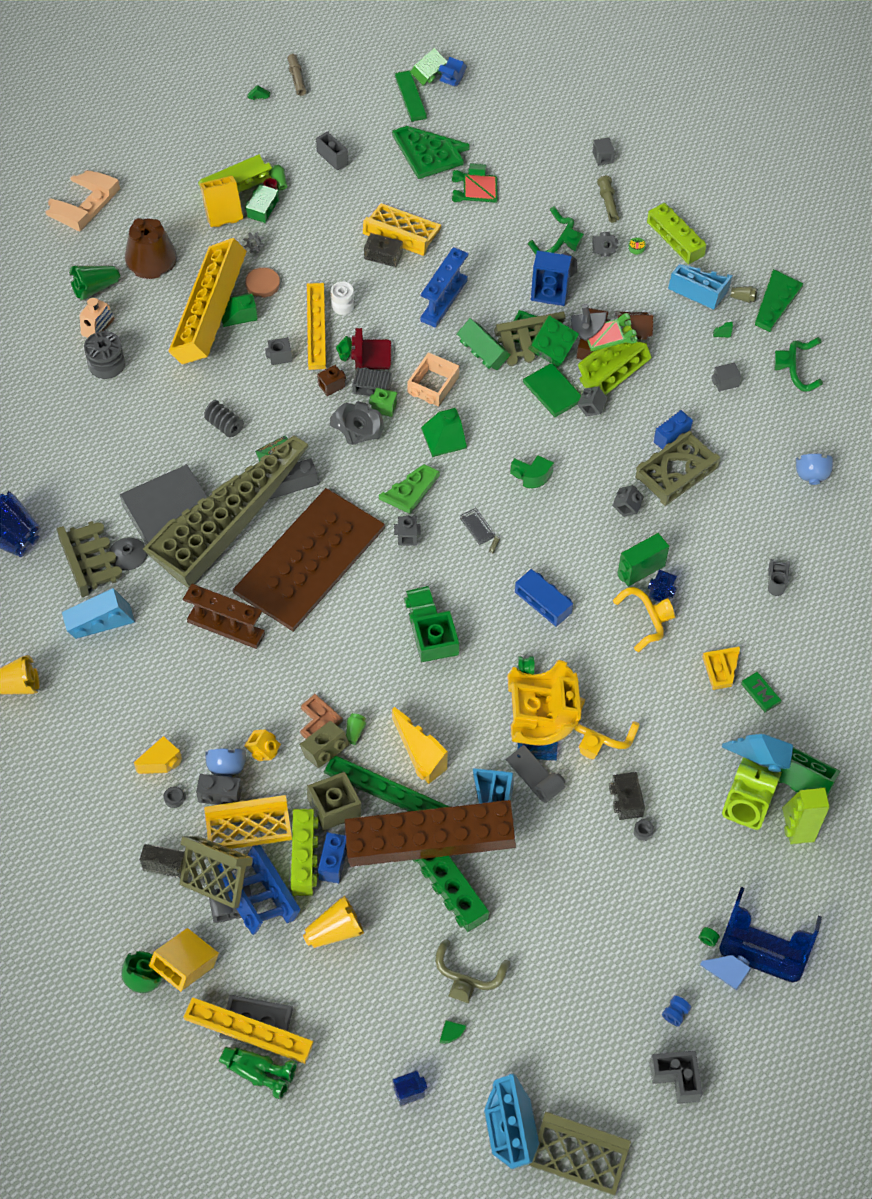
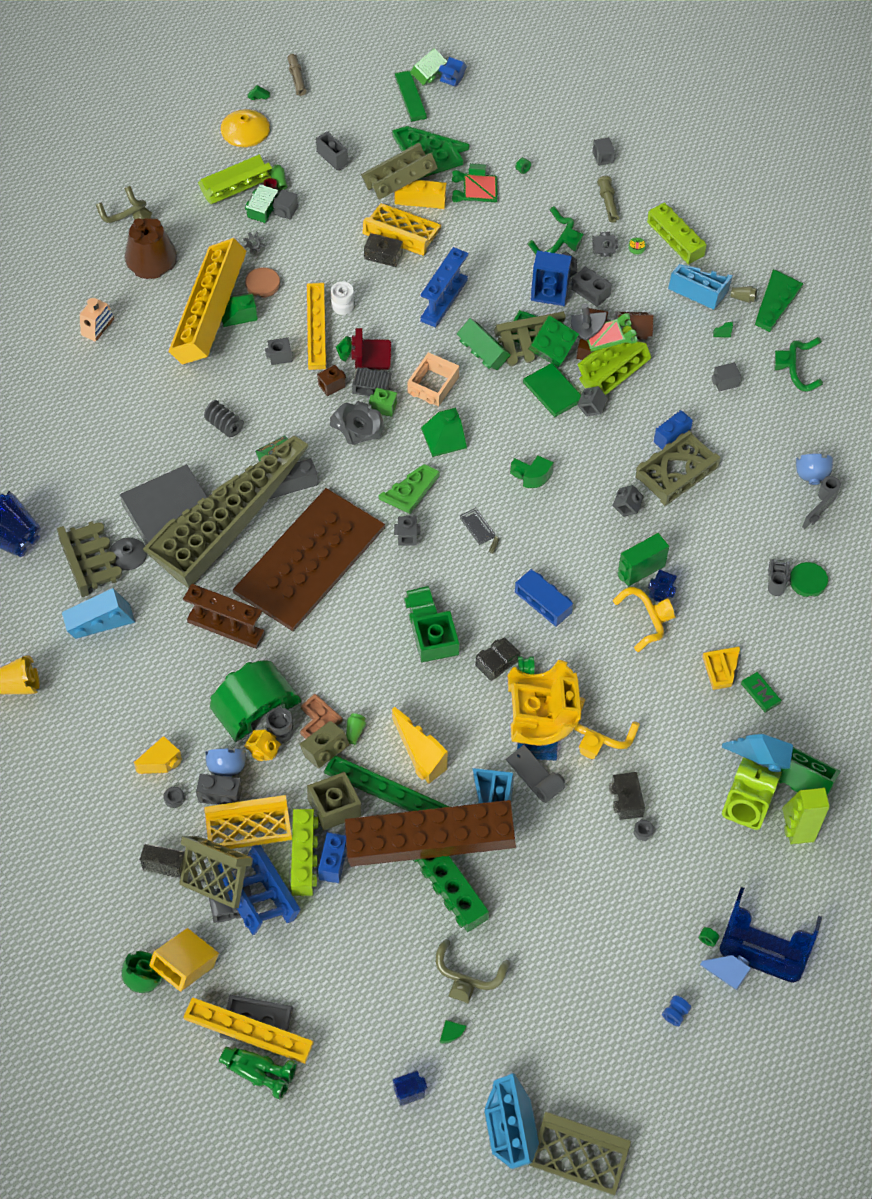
light nougat wedge [46,170,120,232] -> none
green cone [69,265,120,300] -> none
dark grey wheel [84,331,125,379] -> none
yellow brick [200,176,243,227] -> none
yellow cone [303,896,364,948] -> none
dark grey brick [649,1051,703,1104] -> none
none -> olive piece [96,186,152,223]
none -> green cylinder [210,660,302,742]
none -> yellow dish [221,109,270,147]
none -> dark grey wheel [266,707,294,743]
none -> dark grey brick [273,189,298,220]
none -> olive fence [361,143,438,200]
none -> yellow brick [395,180,447,209]
none -> clear smoke brick [475,637,521,681]
none -> green axle [515,157,531,174]
none -> dark grey brick [571,266,612,307]
none -> green tile [790,562,828,597]
none -> dark grey door [802,476,841,529]

